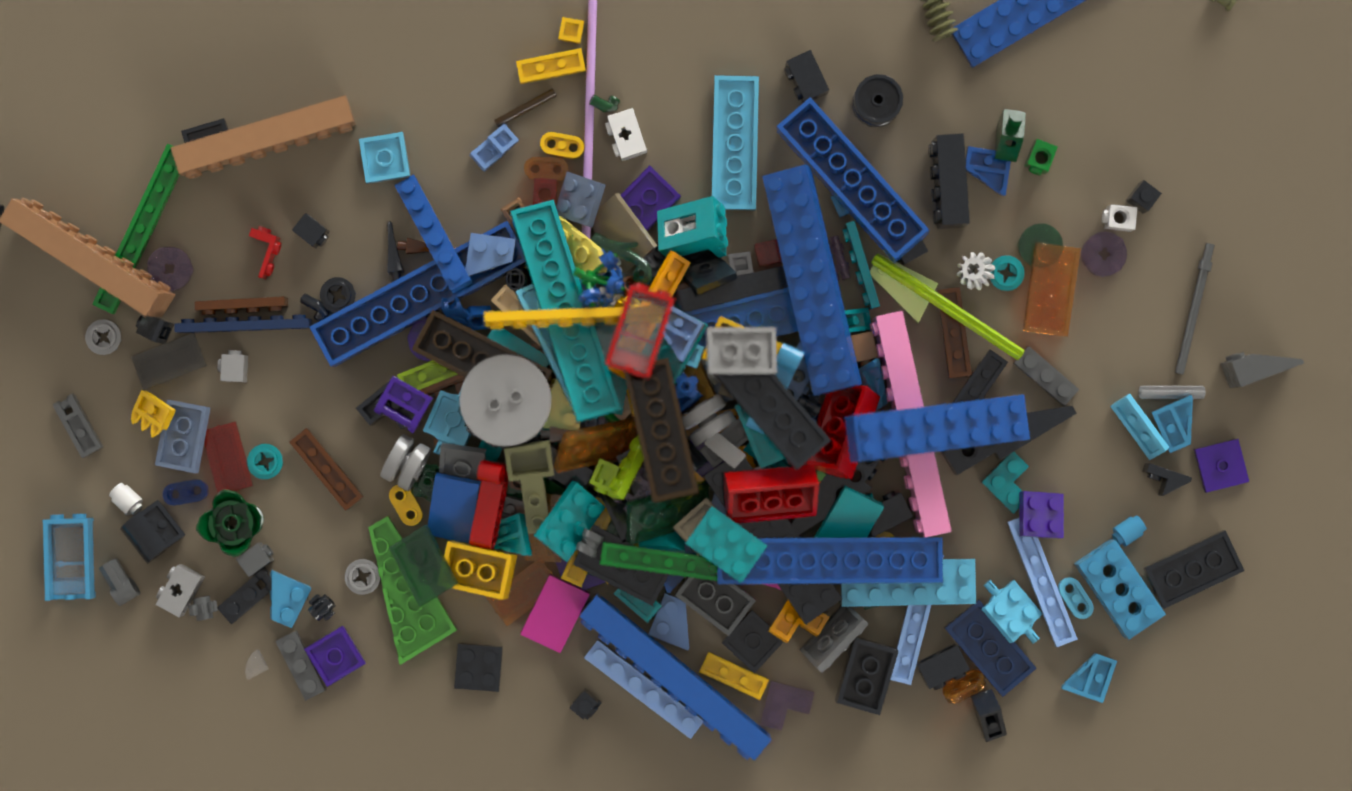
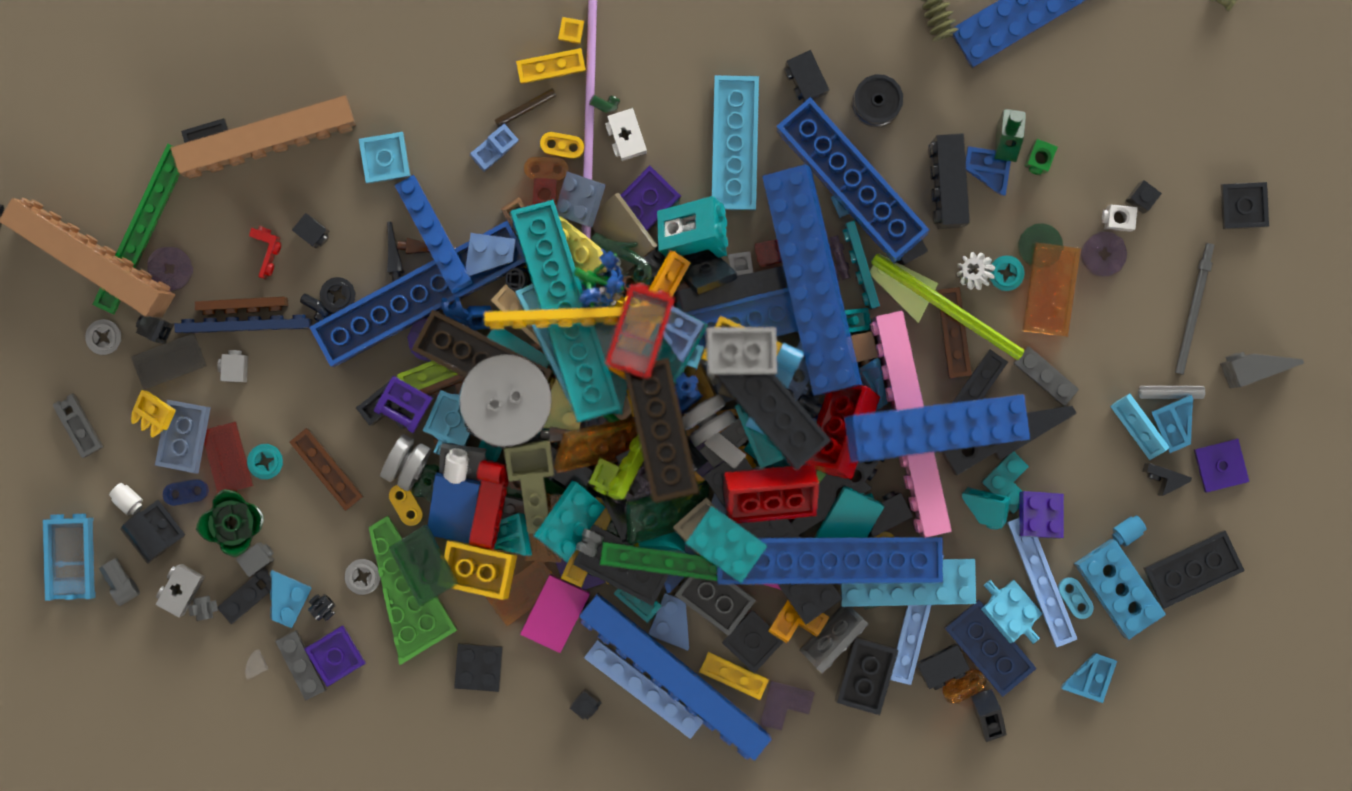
none -> white brick [444,448,469,484]
none -> teal slope [962,487,1011,529]
none -> black plate [1221,182,1269,229]

